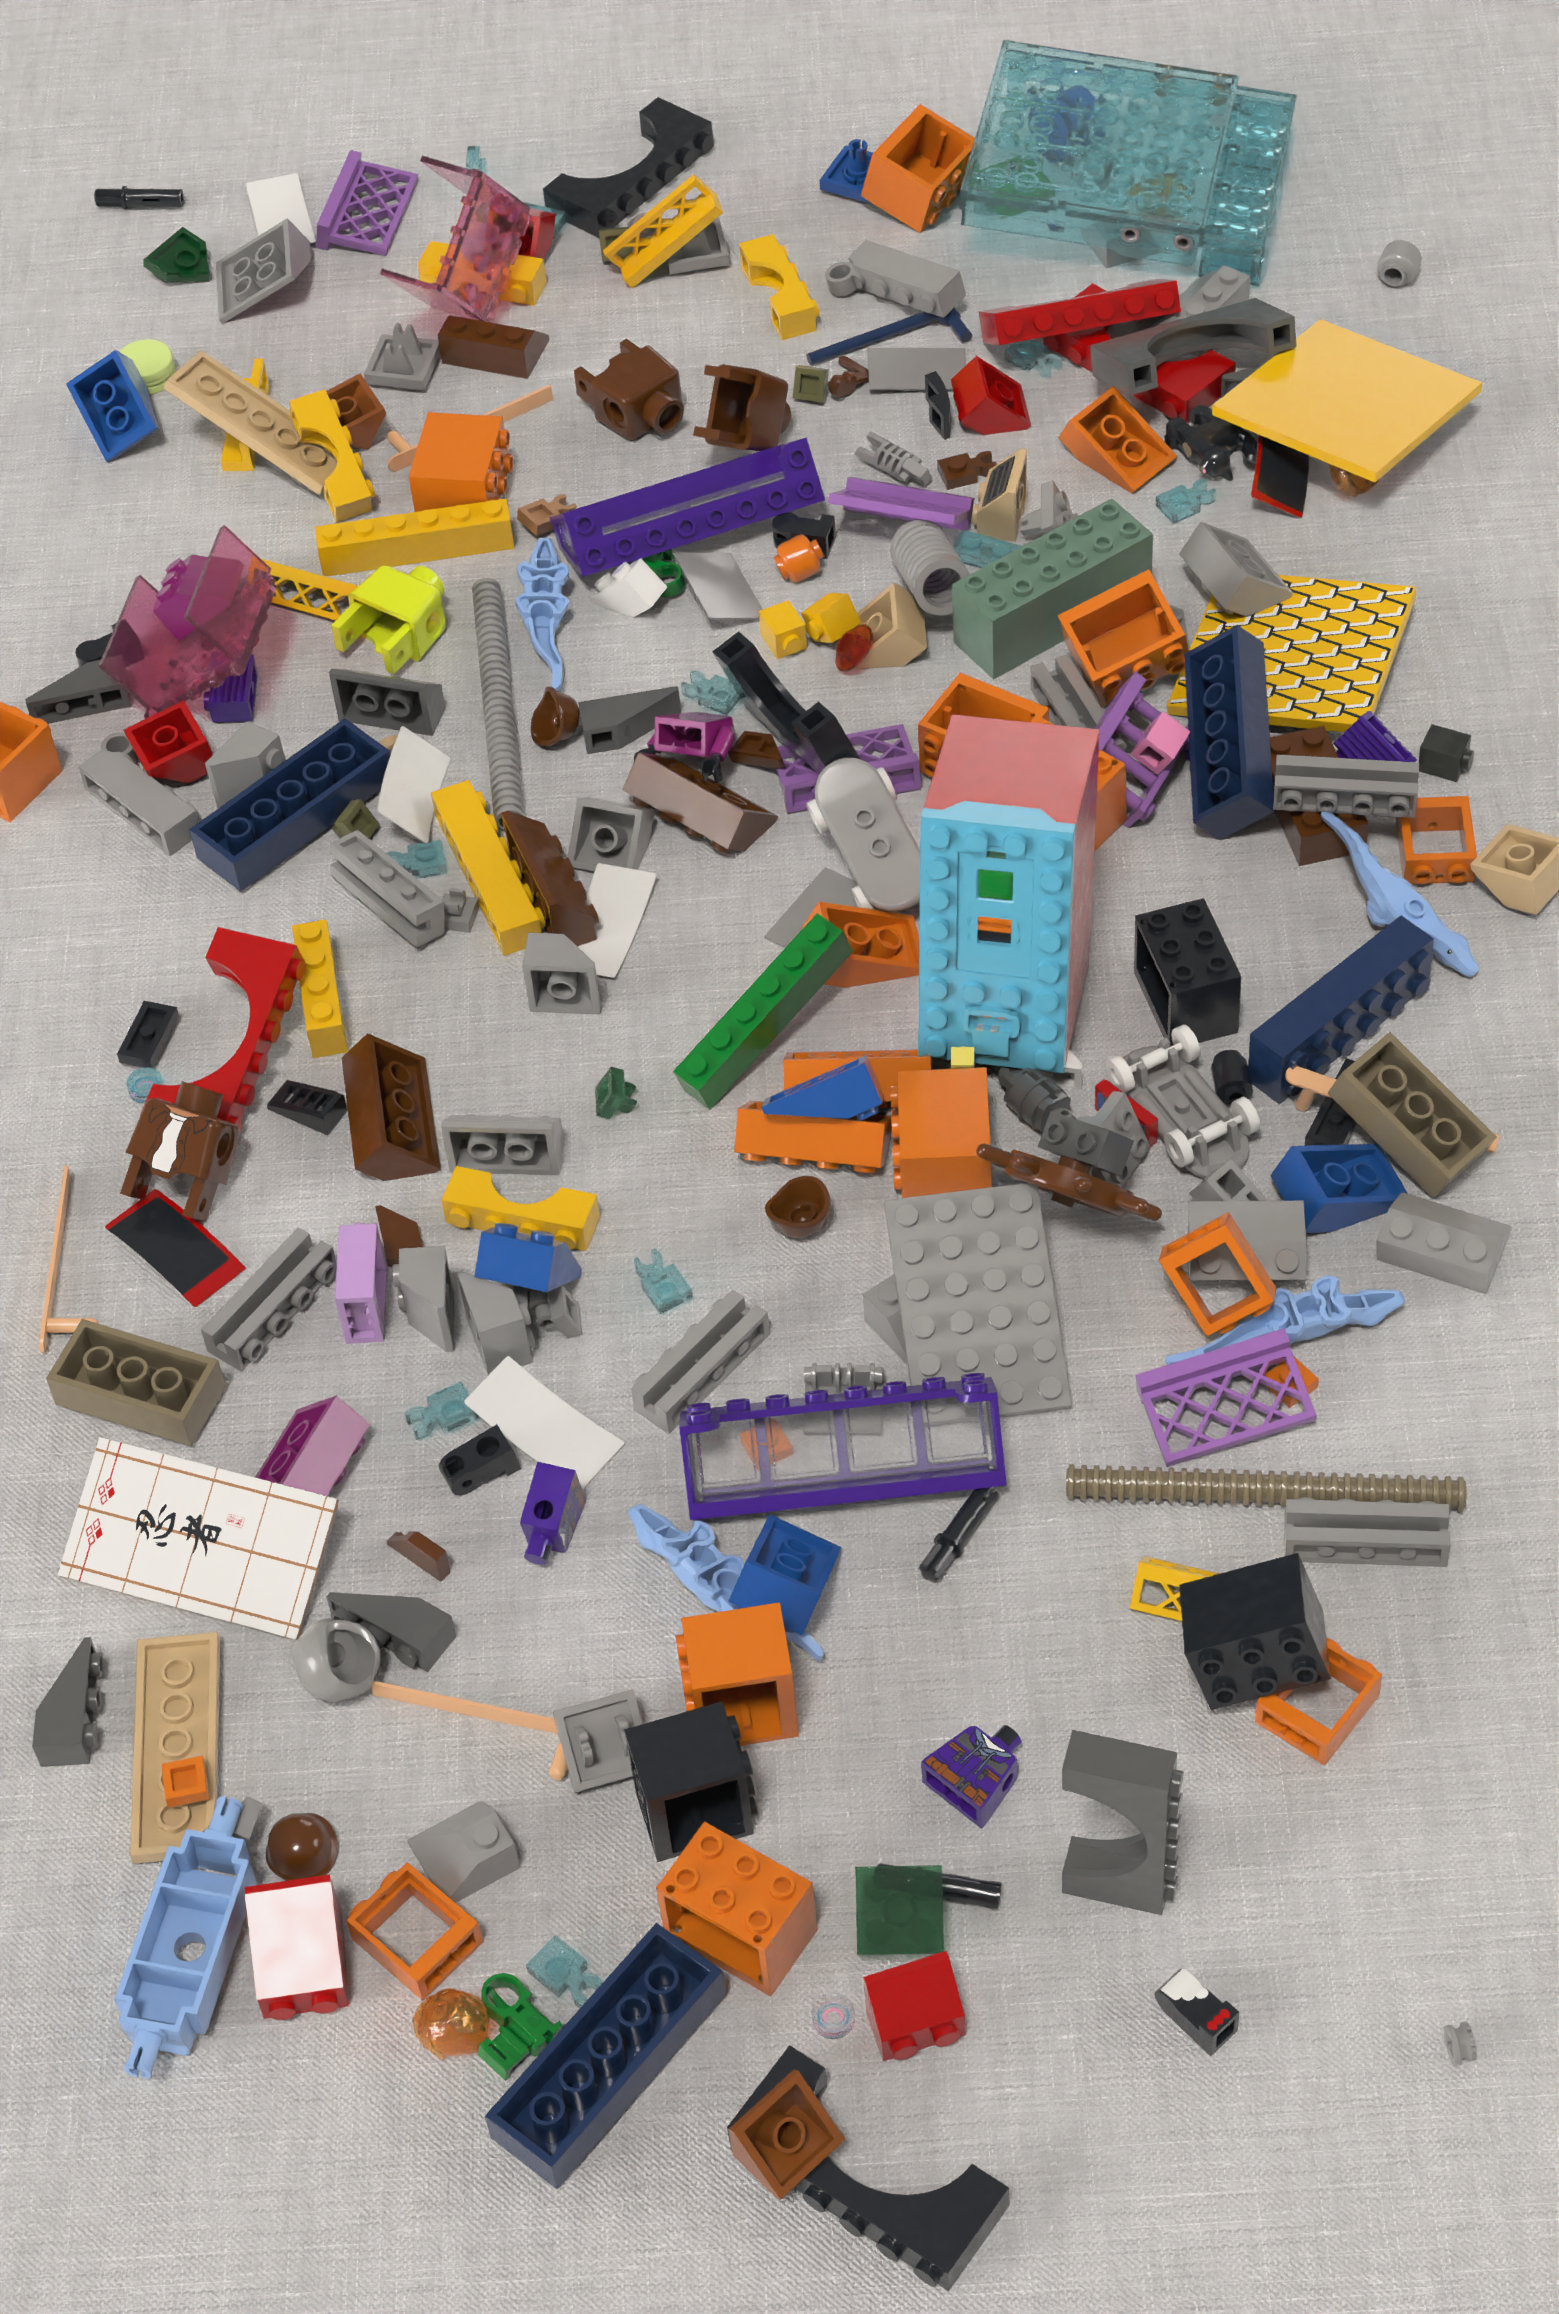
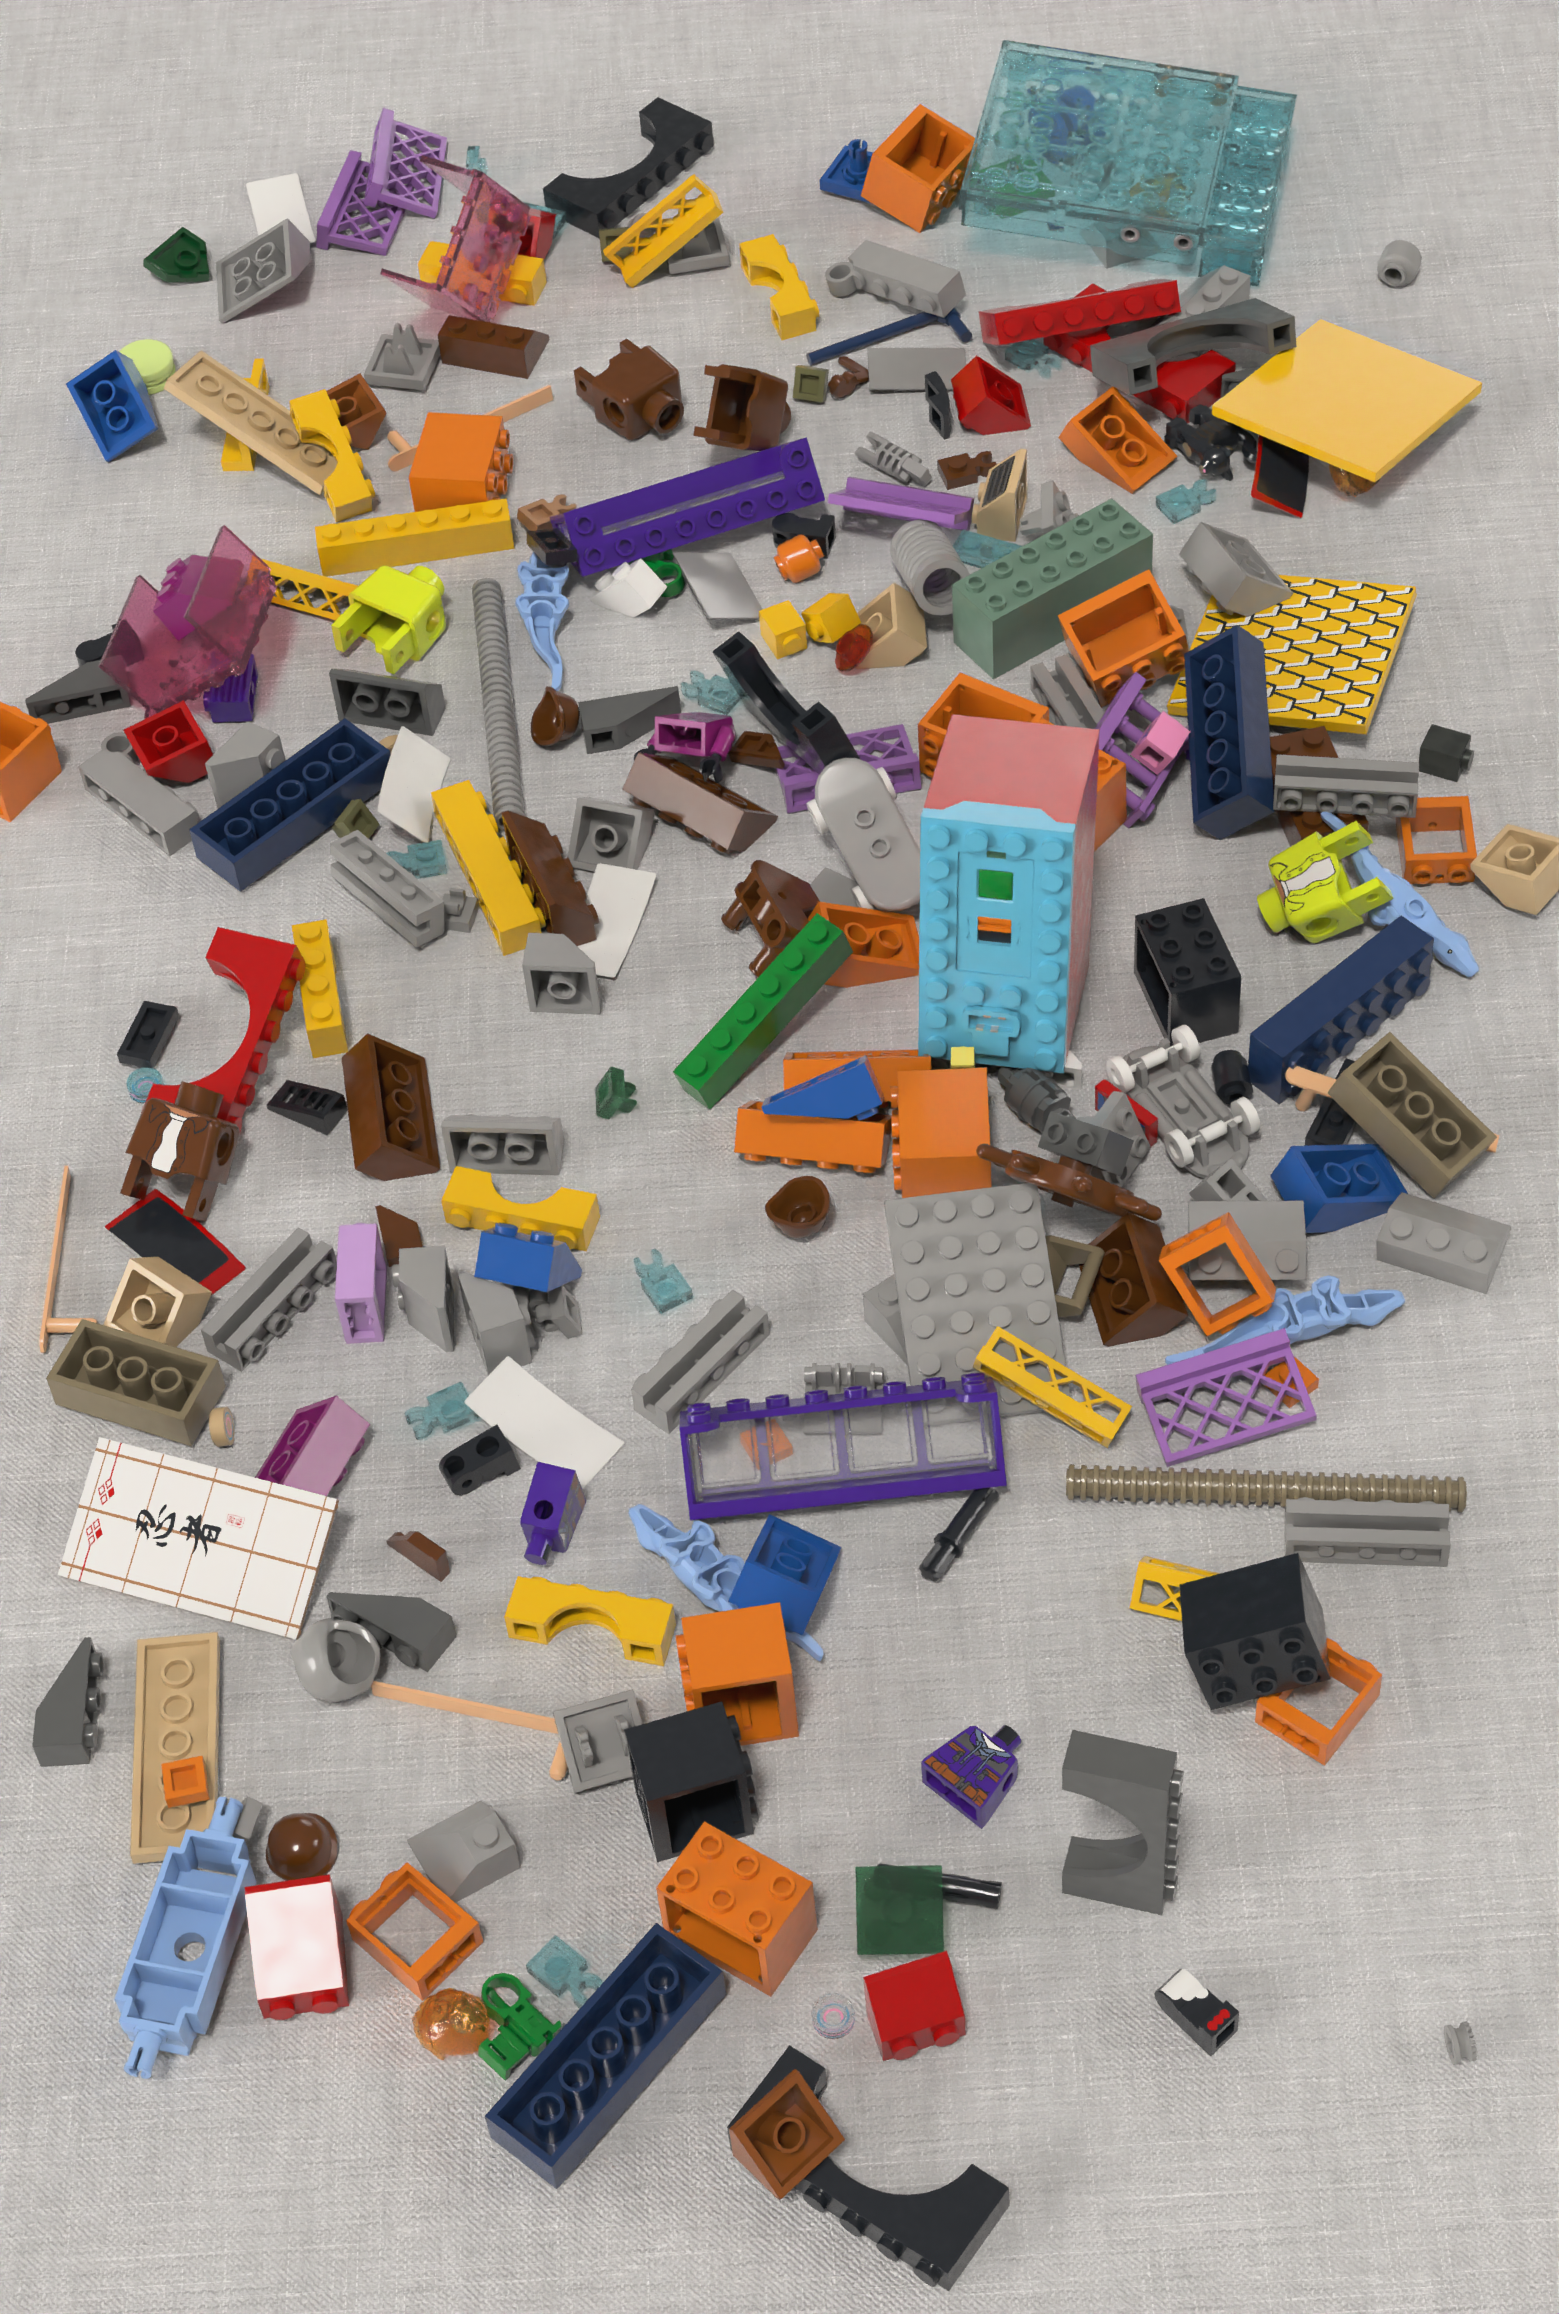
black axle [94,186,184,210] -> none
dark purple brick [1333,711,1417,762] -> none
none -> tan slope [103,1257,212,1347]
none -> tan tile [209,1407,234,1447]
none -> medium lavender fence [364,108,447,219]
none -> yellow arch [504,1576,676,1666]
none -> black plate [526,528,577,568]
none -> reddish brown piece [721,860,819,977]
none -> yellow fence [973,1326,1132,1448]
none -> dark tan tile [1045,1235,1105,1317]
none -> reddish brown slope [1079,1212,1188,1347]
none -> neon yellow piece [1257,821,1394,943]

